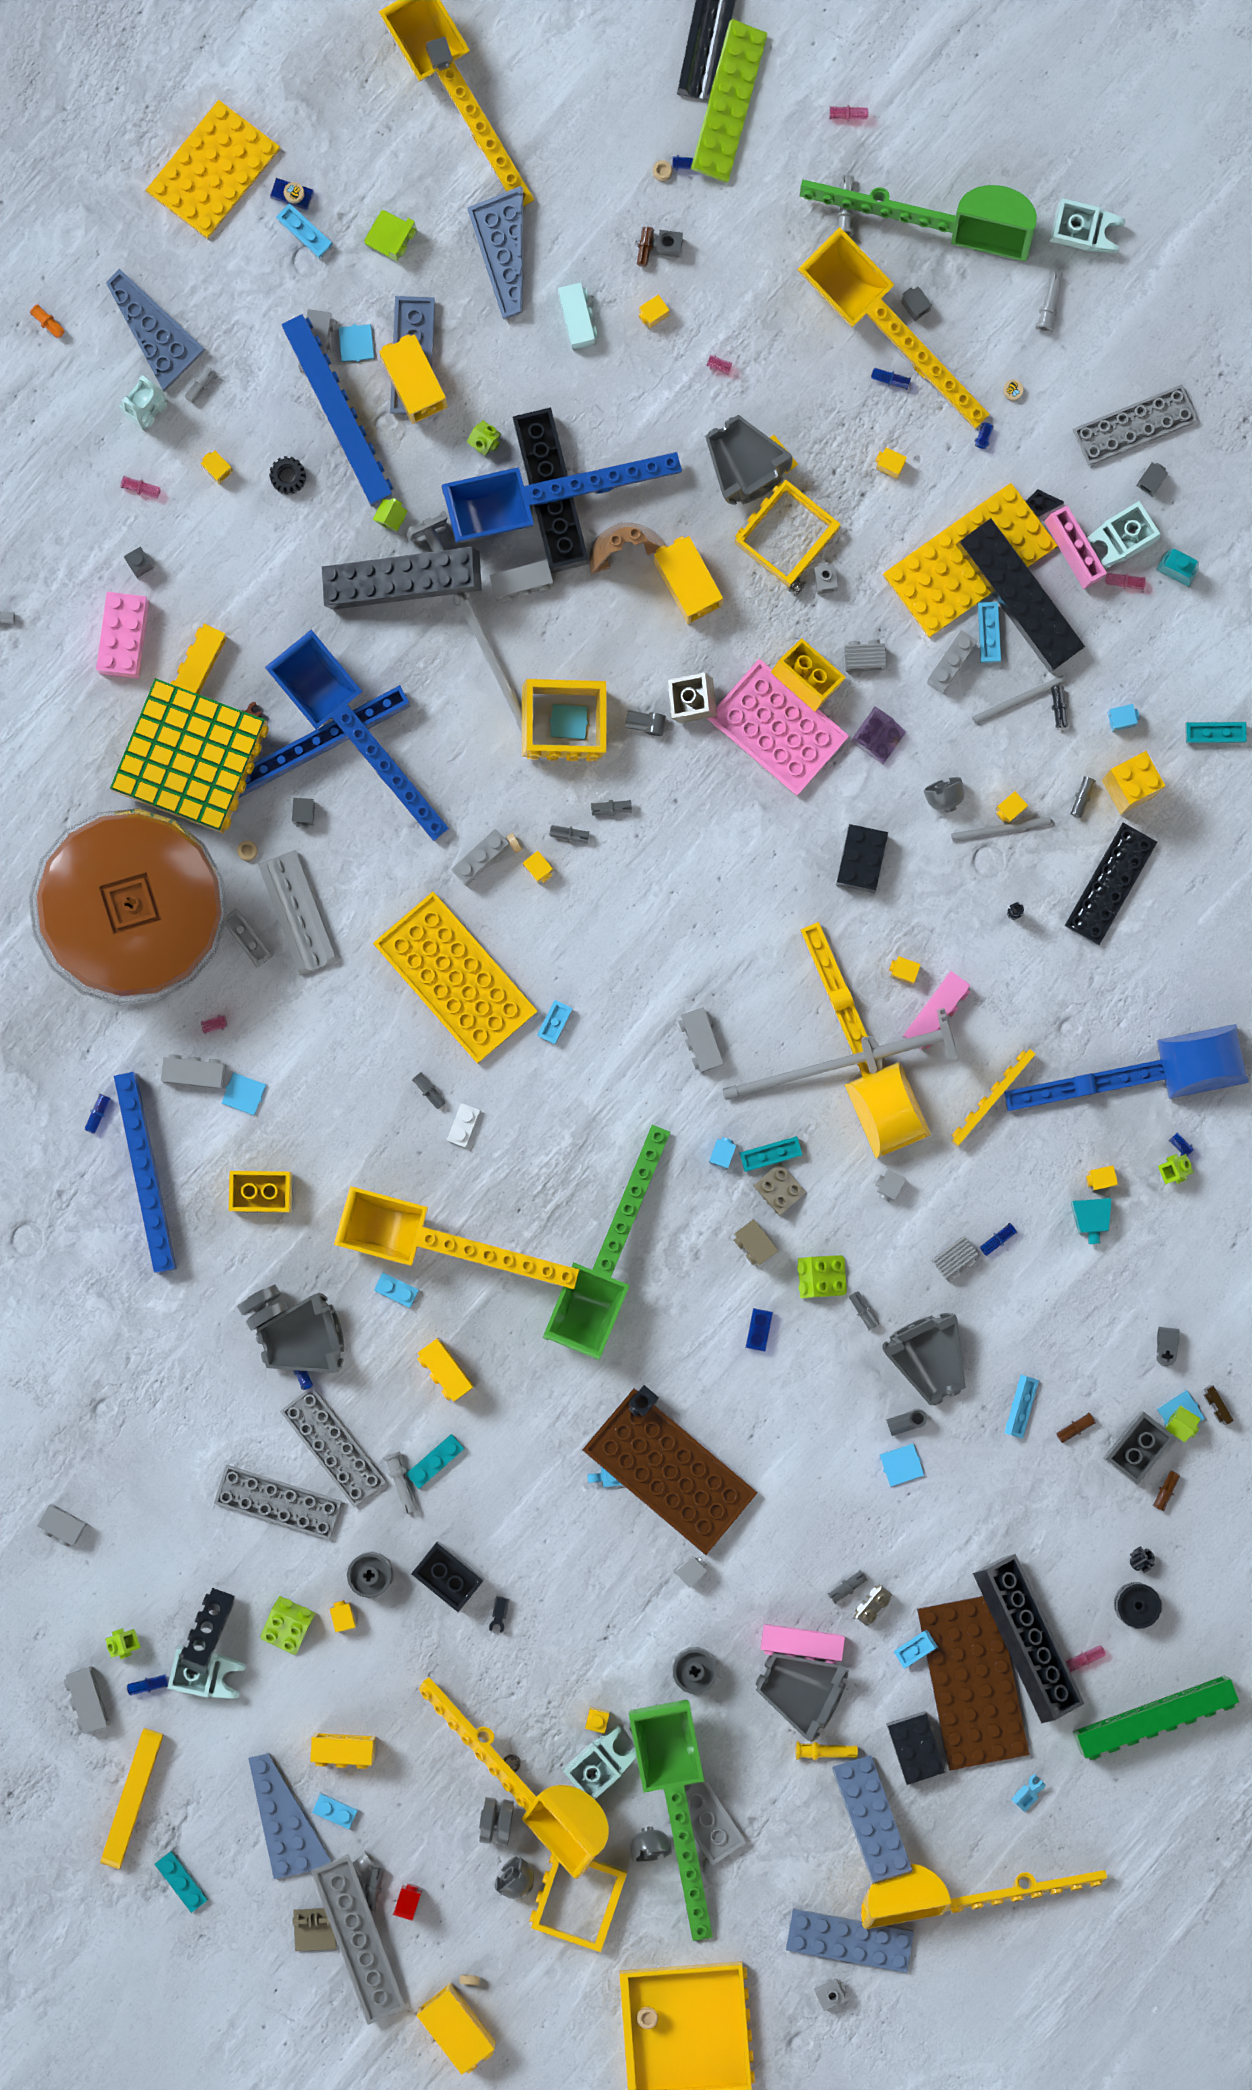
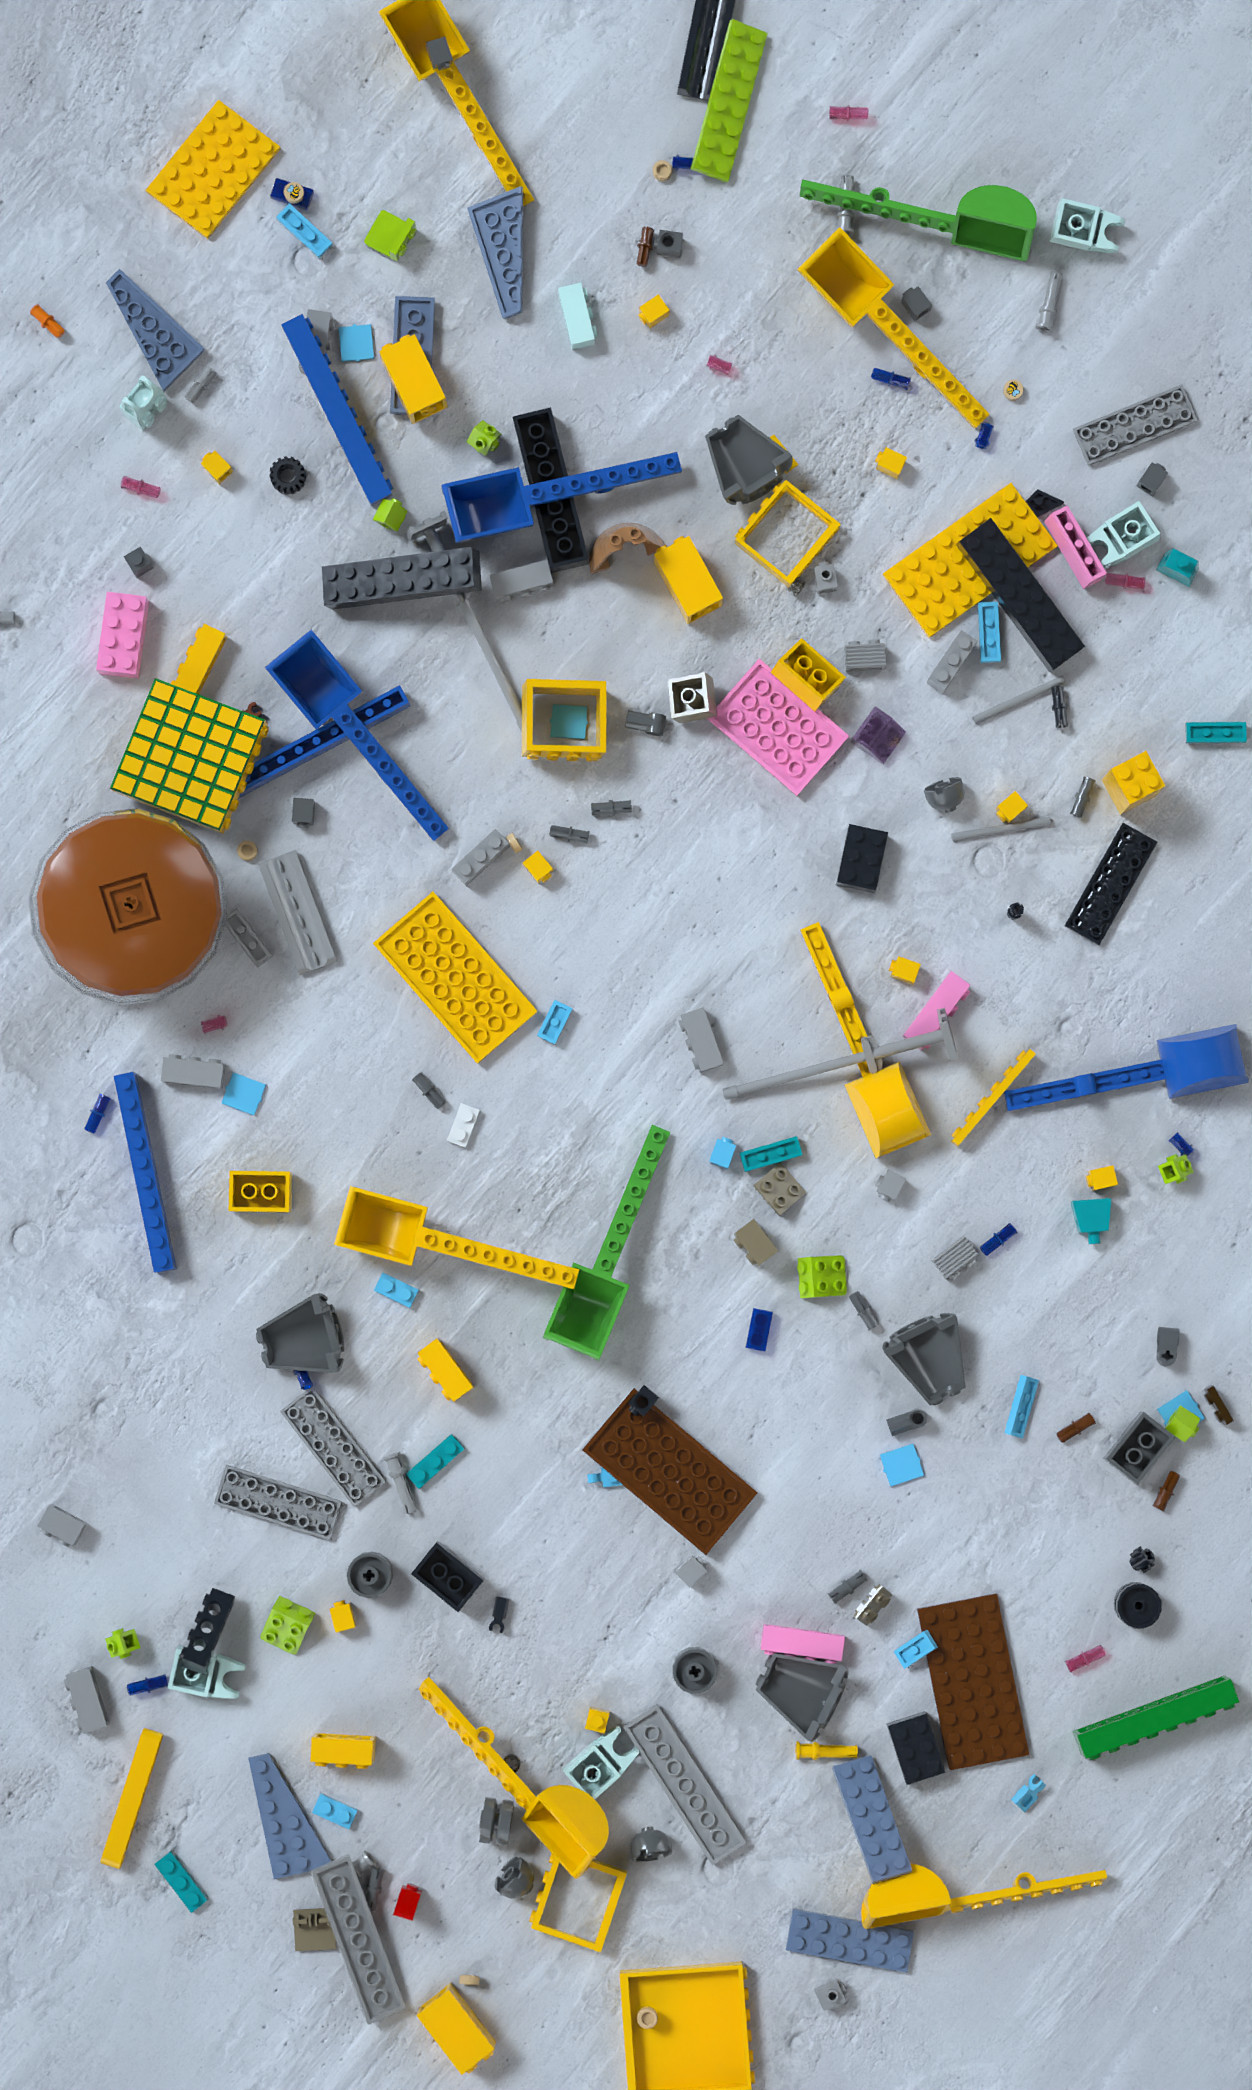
dark grey wheel [237,1284,289,1331] -> none
bright green plate [628,1699,713,1941] -> none
black brick [973,1554,1085,1724] -> none
medium azure brick [1107,704,1140,732] -> none

